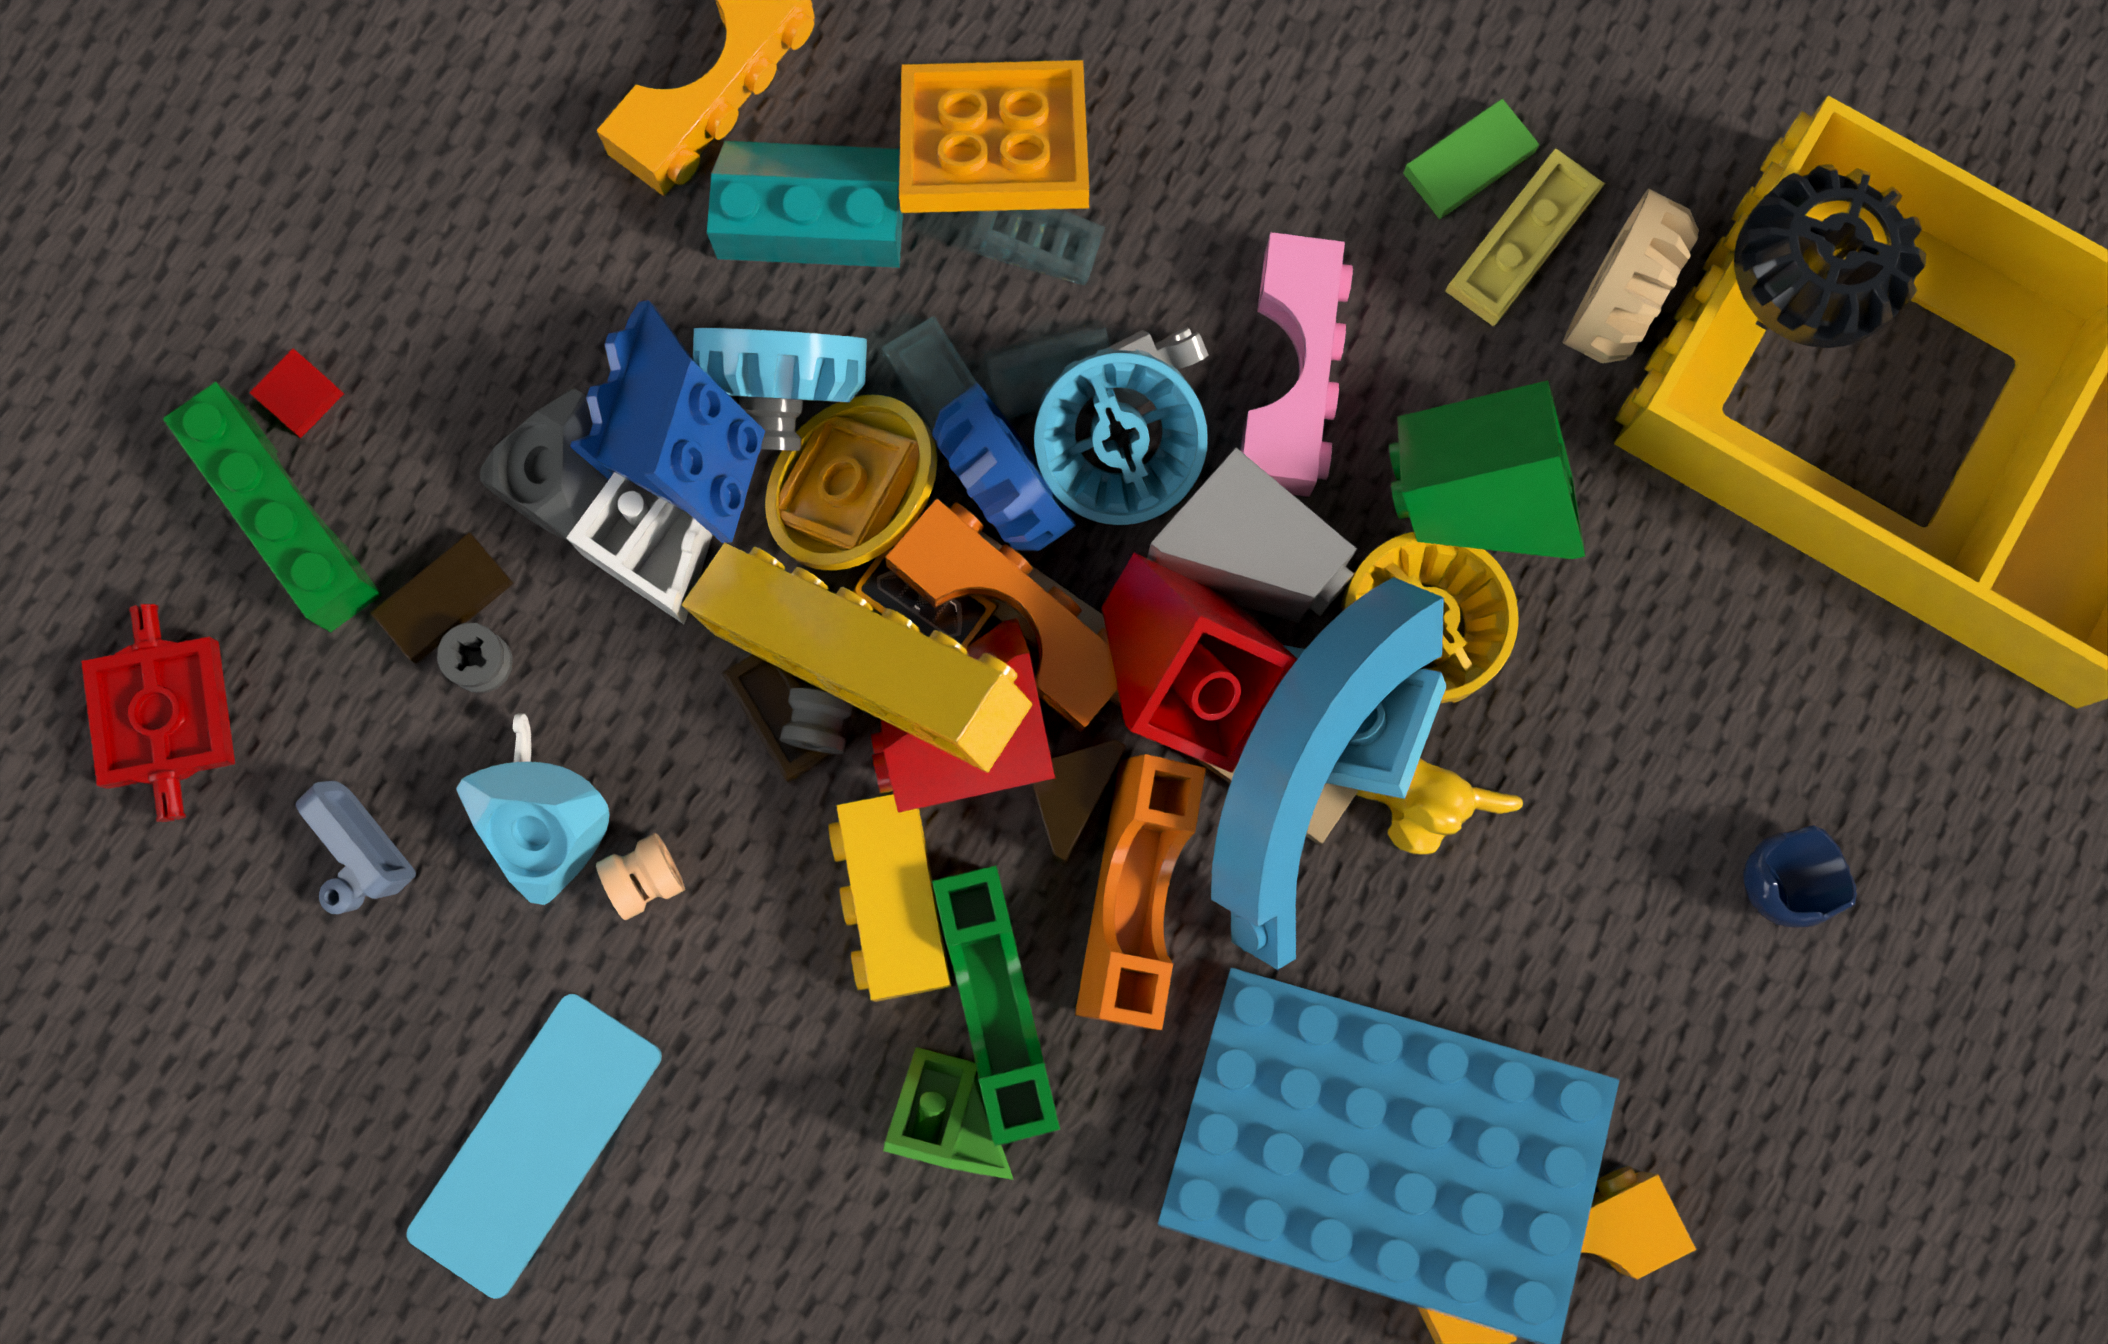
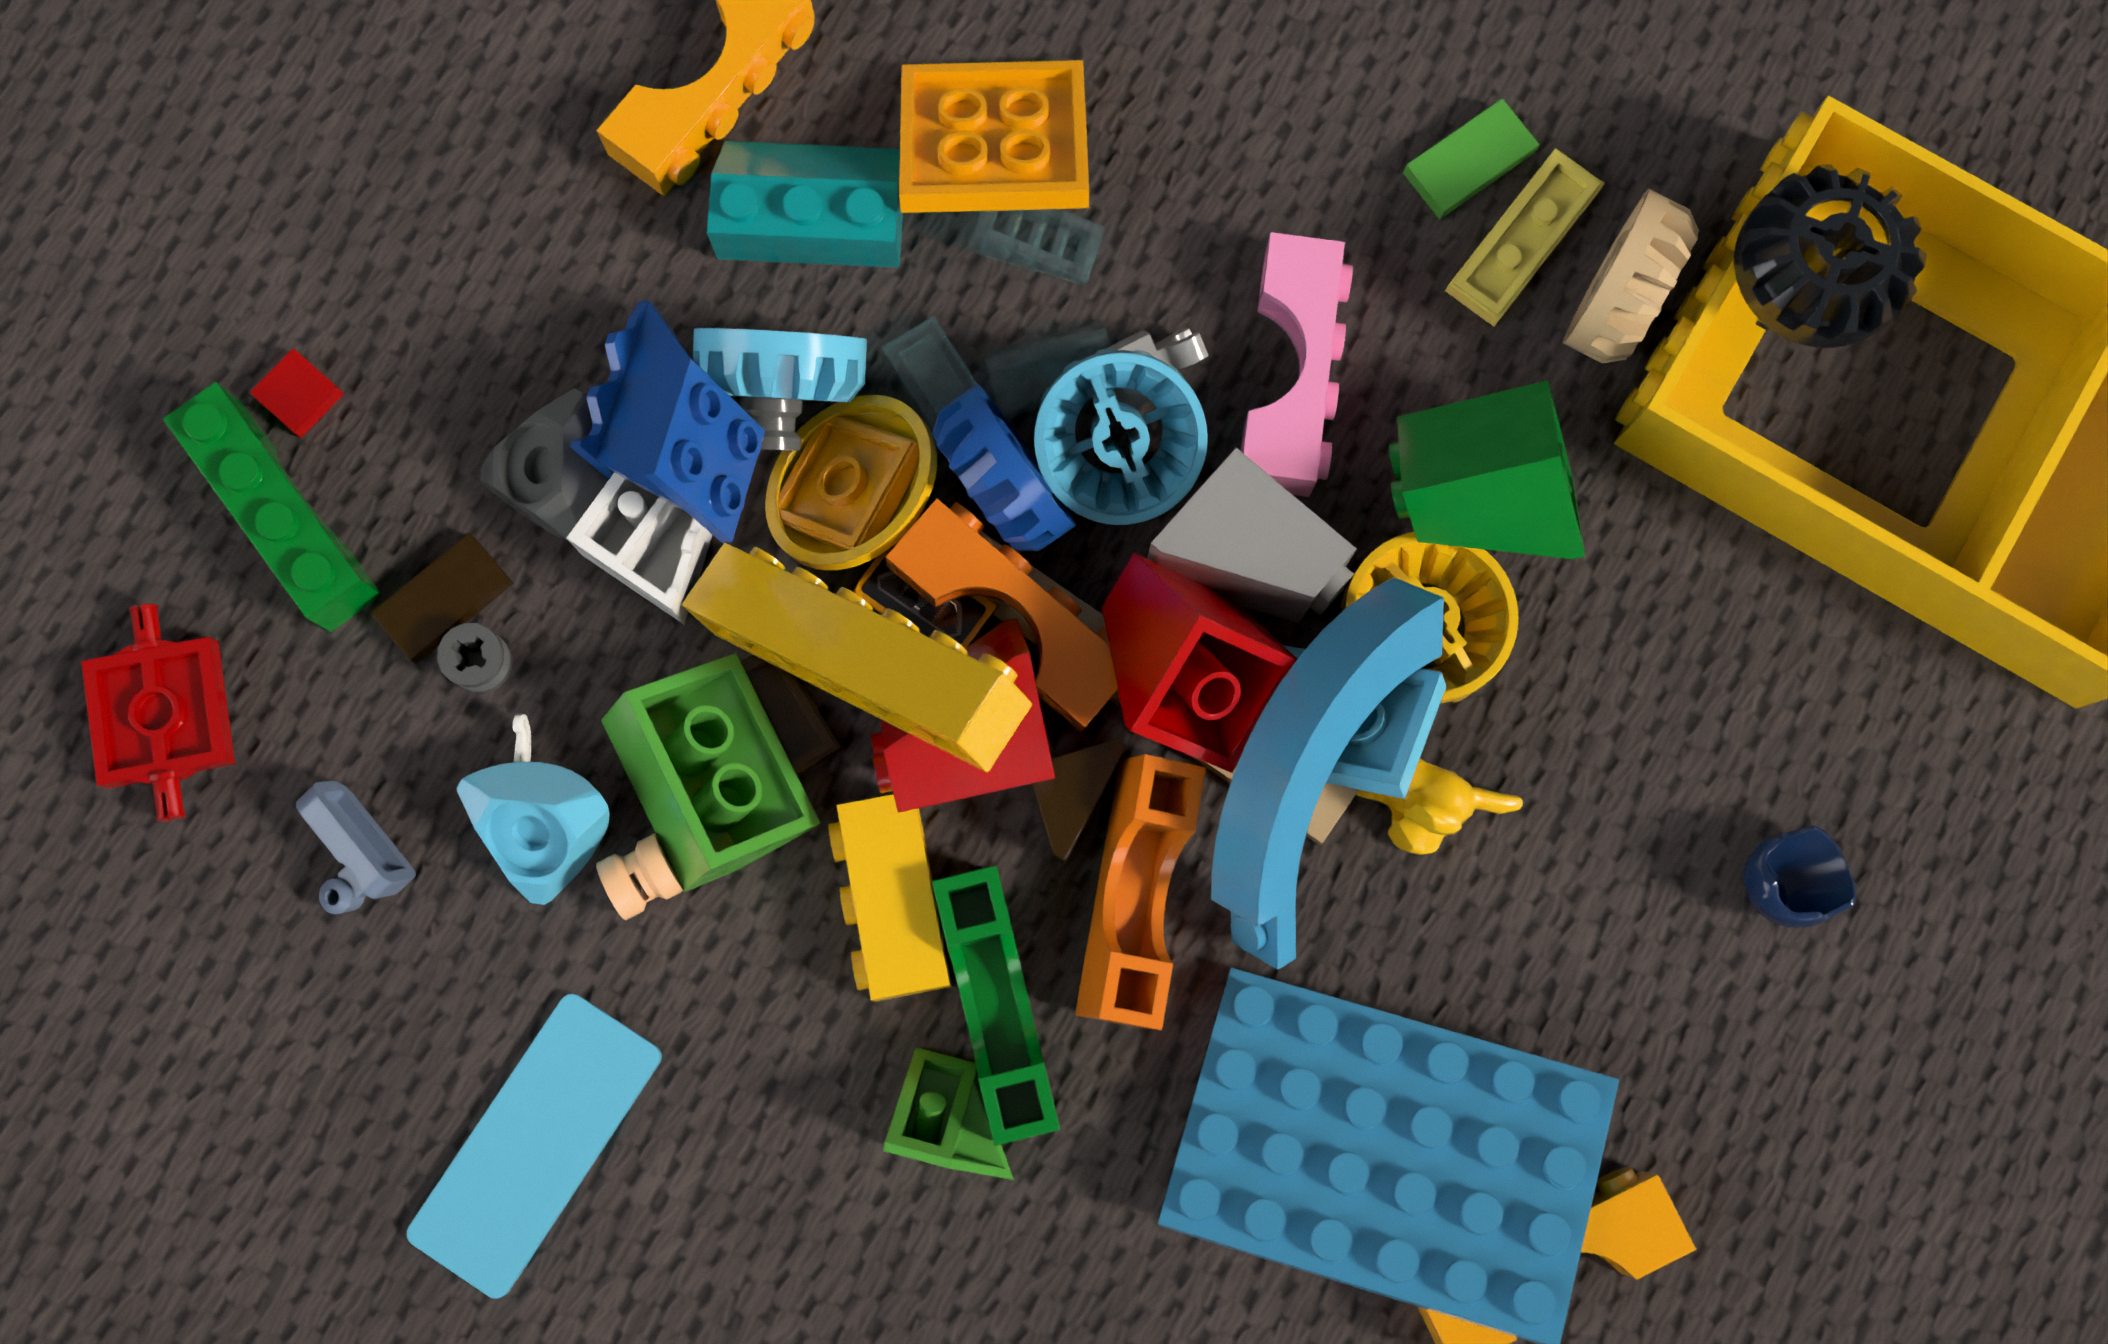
dark grey wheel [780,688,854,754] -> none
none -> bright green slope [601,653,820,892]

